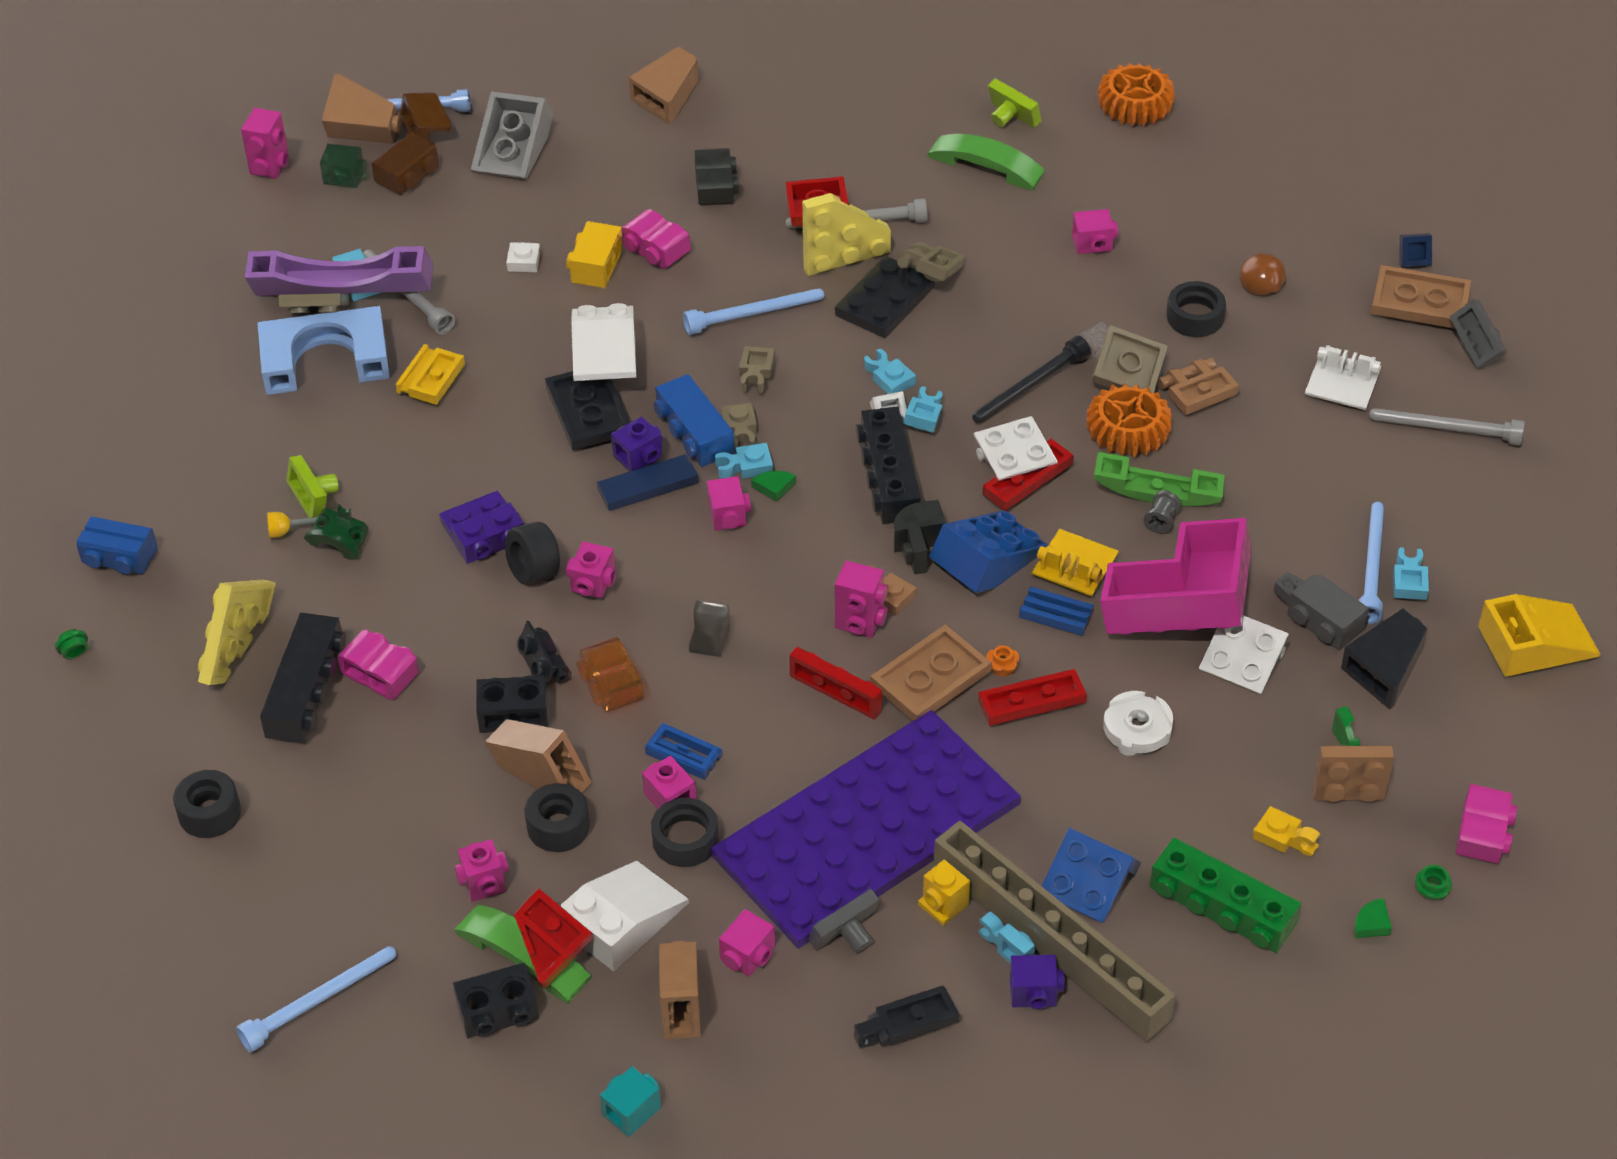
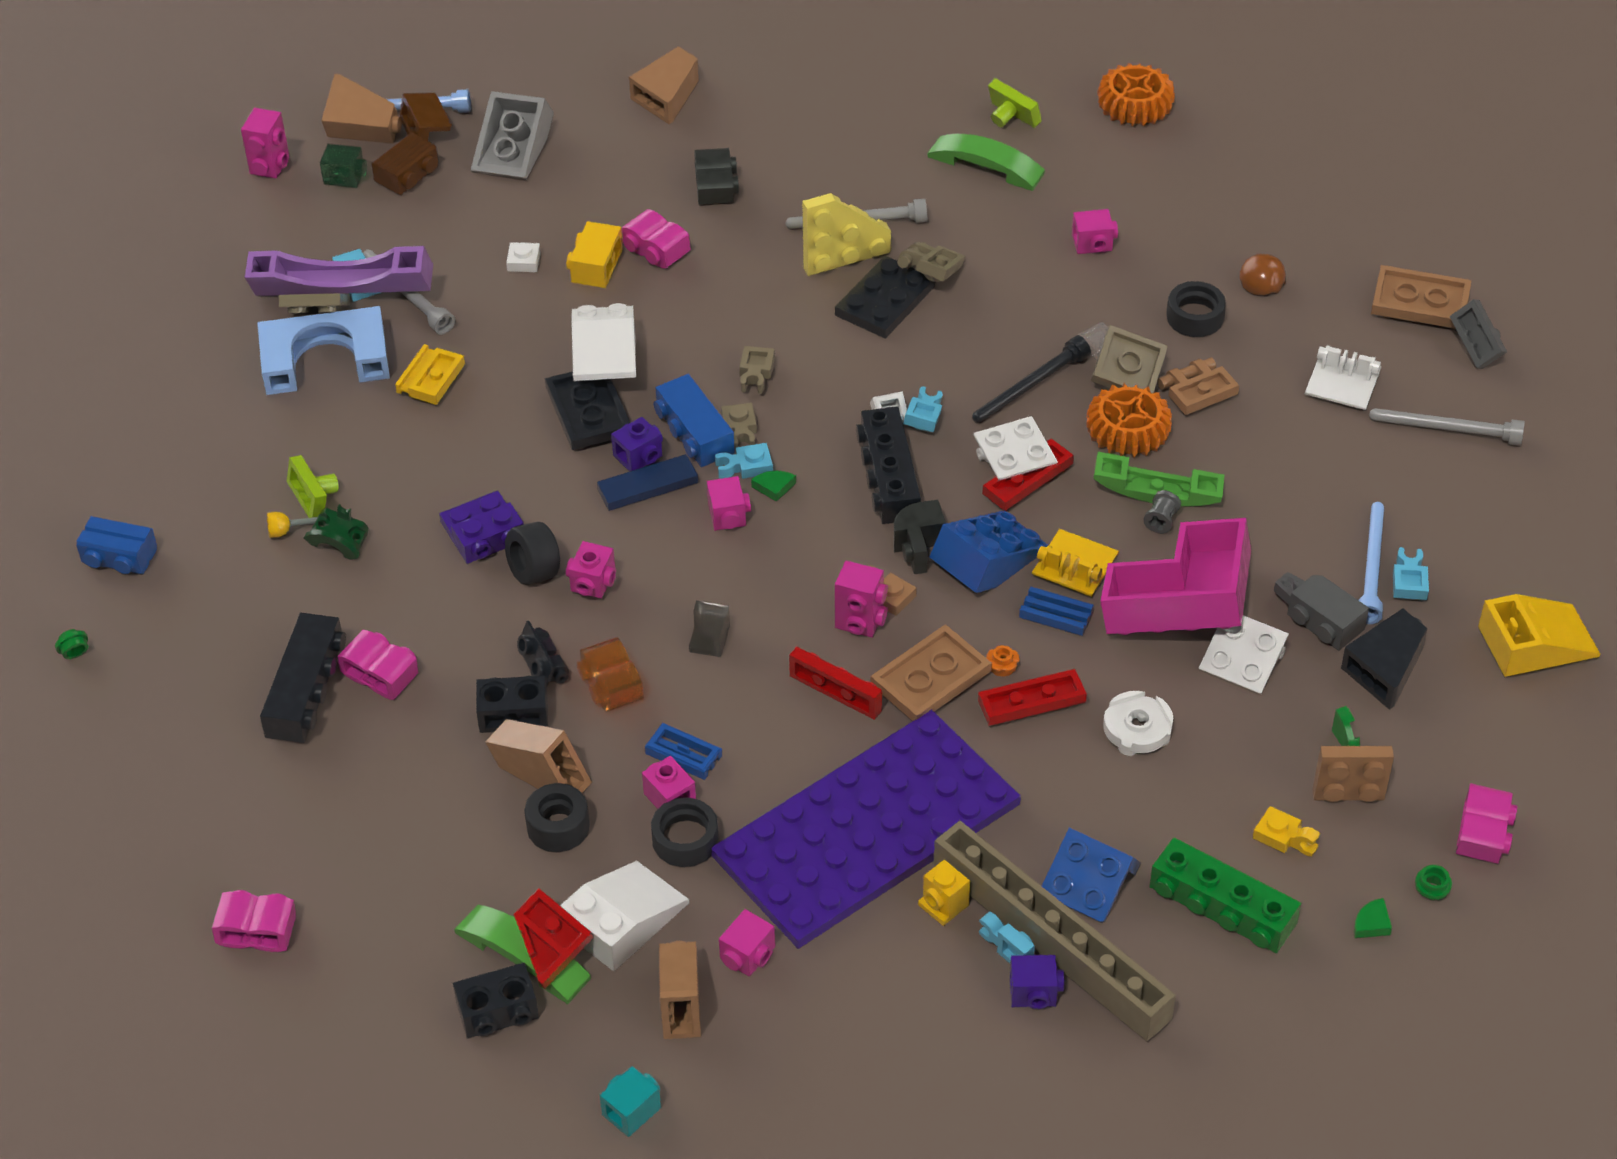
black tyre [173,770,241,838] -> none
light yellow plate [198,579,276,685] -> none
light blue piece [236,946,397,1053] -> none
dark pink brick [454,839,509,902] -> none
light blue piece [683,289,825,335] -> none
red plate [785,176,849,227] -> none
dark grey tile [809,889,880,954] -> none
black hinge [854,985,959,1049] -> none
medium azure plate [864,349,916,394] -> none
dark blue tile [1399,233,1432,267] -> none
none -> dark pink brick [212,890,296,952]

